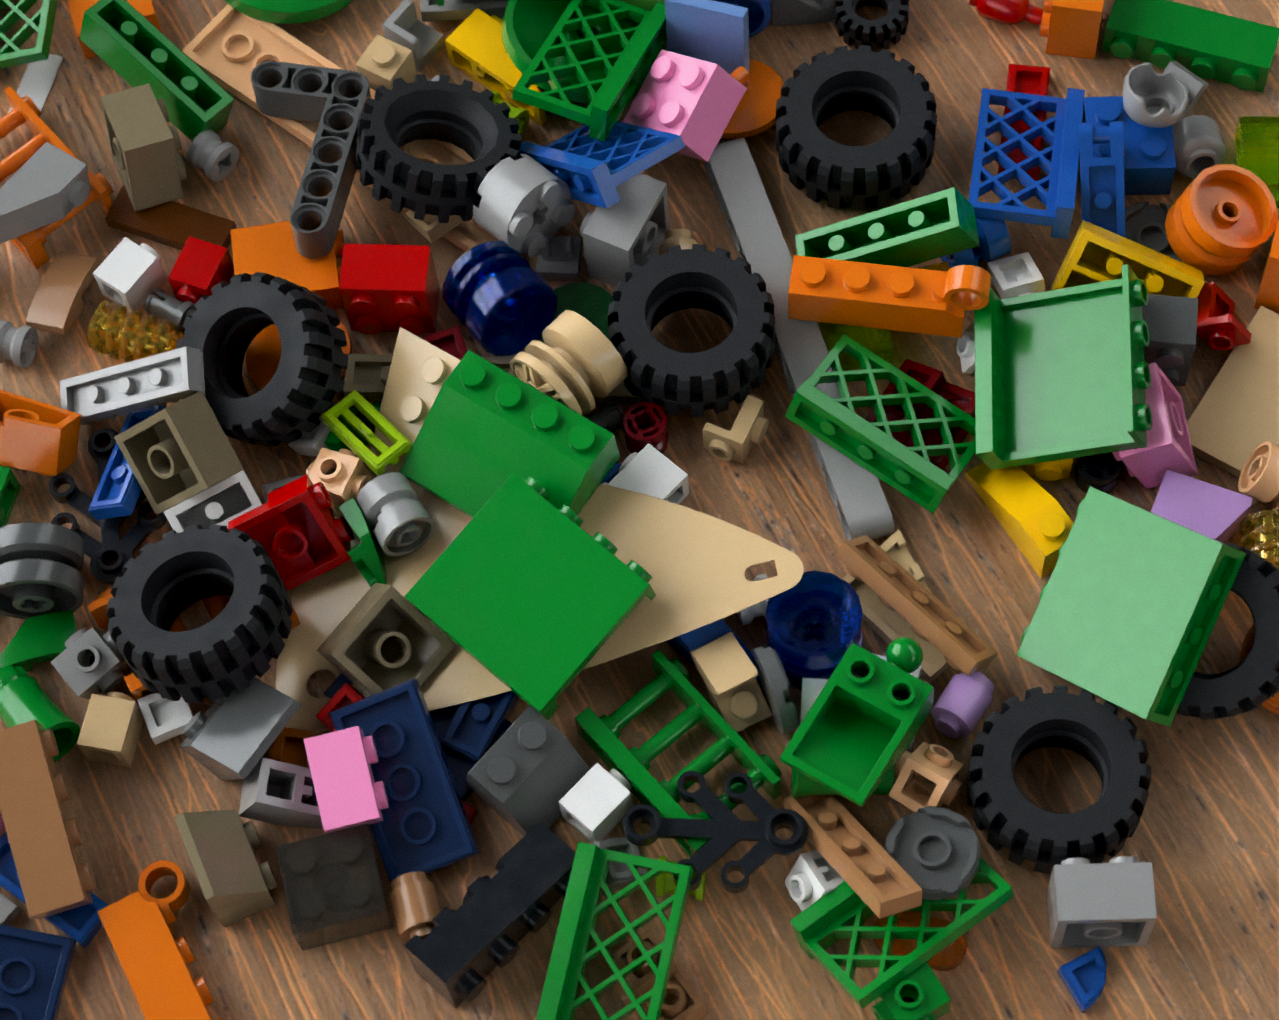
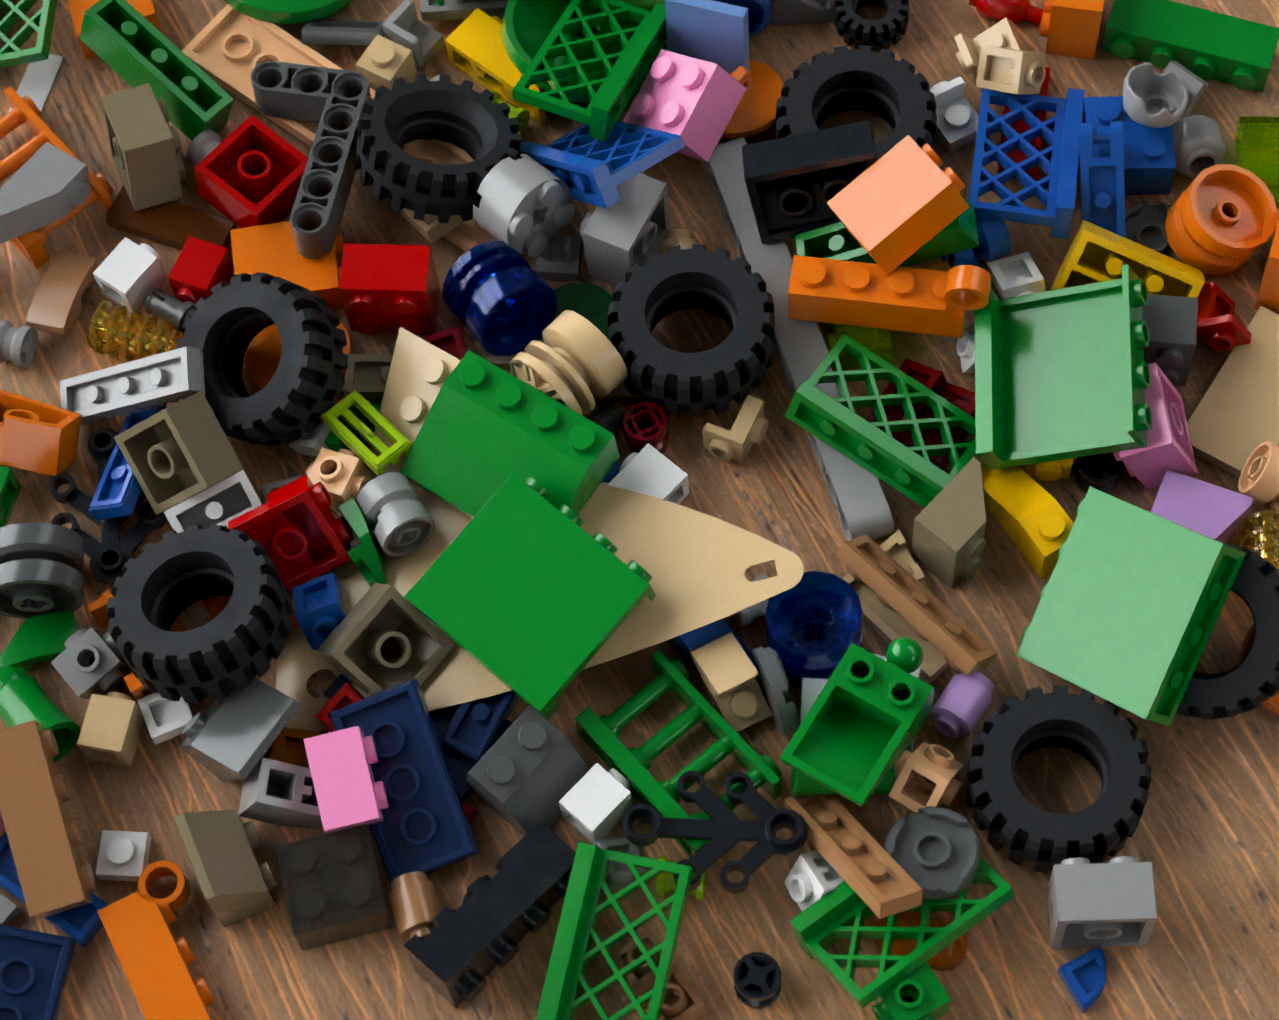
none -> white plate [96,830,152,882]
none -> red brick [194,115,308,228]
none -> blue bracket [293,572,347,650]
none -> dark grey tile [302,19,385,46]
none -> black wheel [734,952,781,1009]
none -> black slope [742,120,878,244]
none -> brick [827,135,970,275]
none -> dark tan slope [911,457,986,588]
none -> white bracket [929,77,979,152]
none -> tan bracket [954,18,1025,75]
none -> tan bracket [975,45,1046,95]

